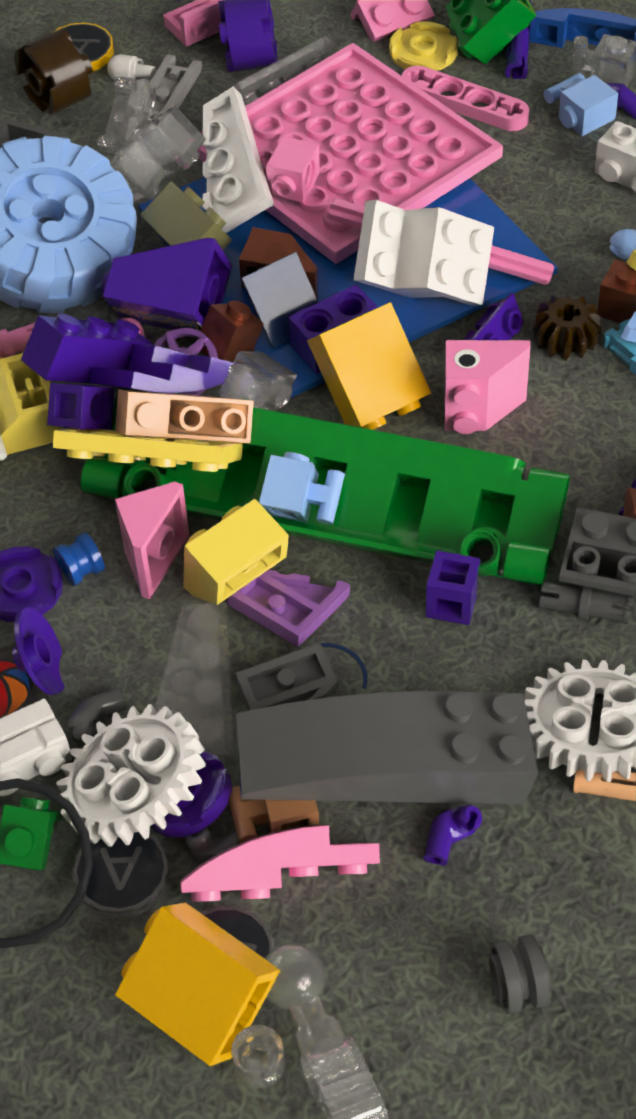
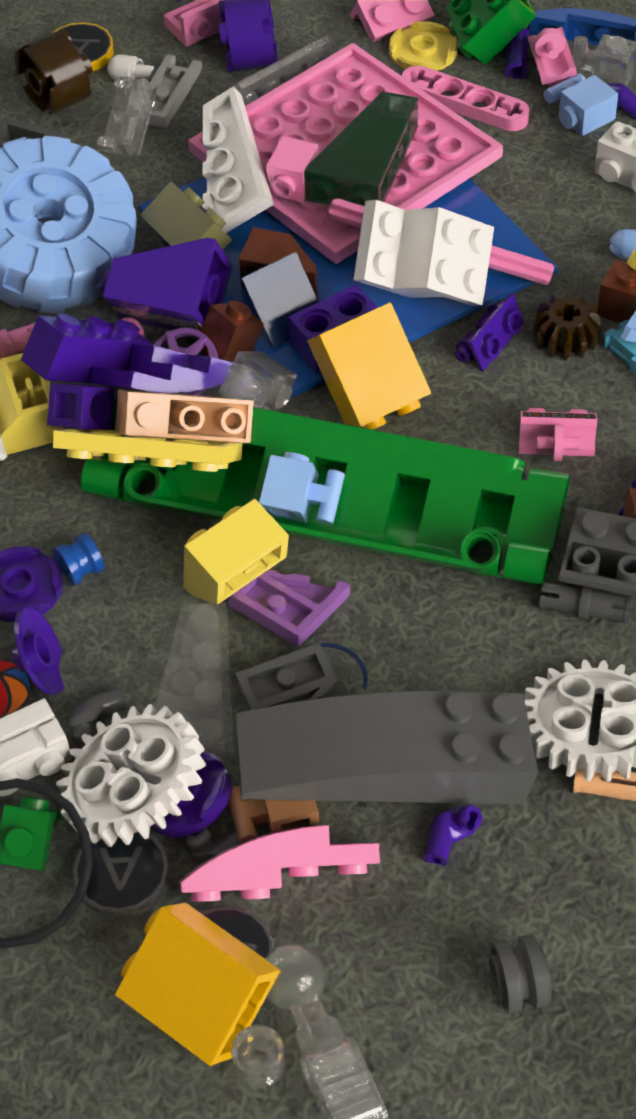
clear brick [110,106,206,204] -> none
bright pink slope [115,482,190,599] -> none
dark purple brick [426,550,480,625] -> none
bright pink slope [444,340,530,434] -> none
none -> clear green slope [304,91,418,206]
none -> bright pink hips [519,408,597,462]
none -> bright pink hips [528,27,577,88]

